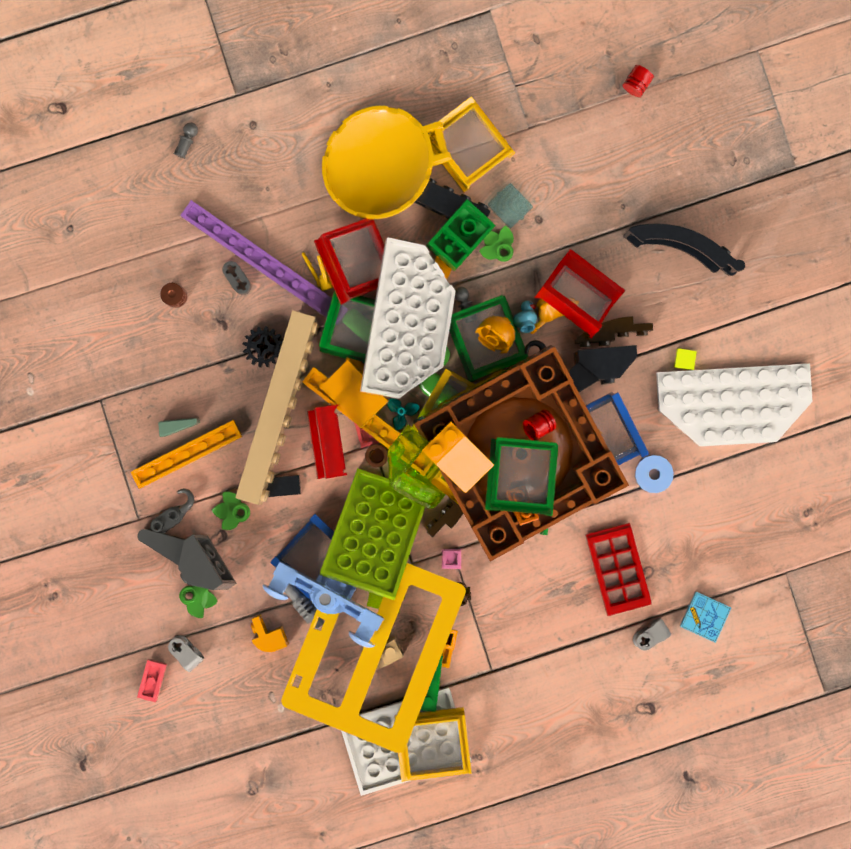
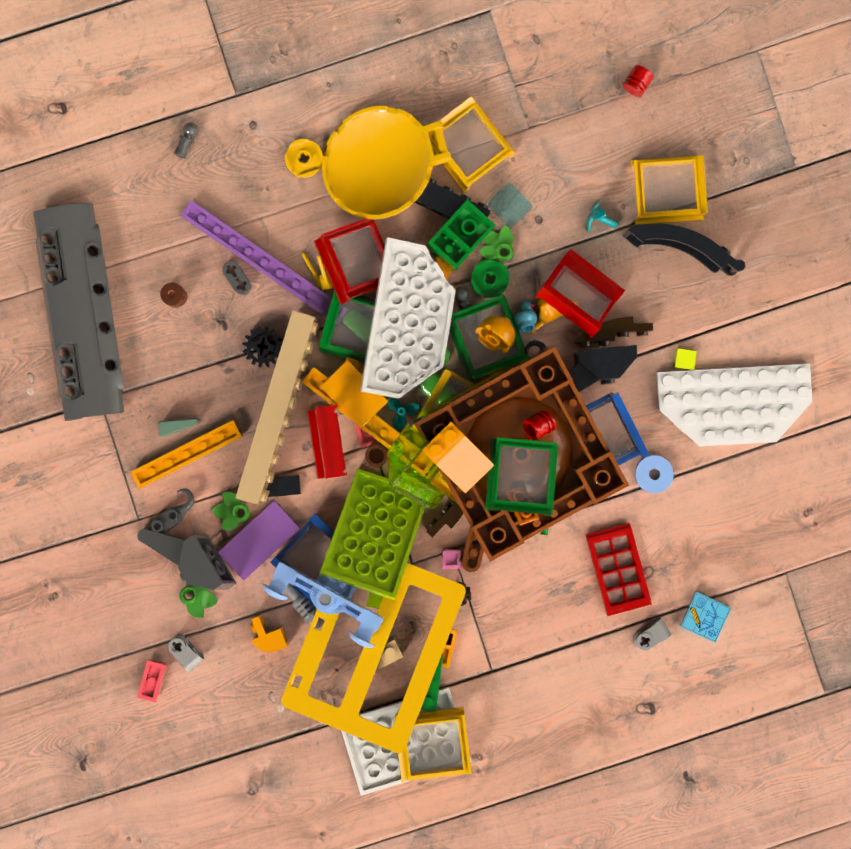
none -> dark grey panel [33,203,125,421]
none -> medium lavender tile [218,500,300,581]
none -> yellow plate [285,139,323,178]
none -> dark orange plate [462,526,484,572]
none -> green plate [471,260,509,298]
none -> teal plant [586,201,619,232]
none -> piece [630,155,708,225]

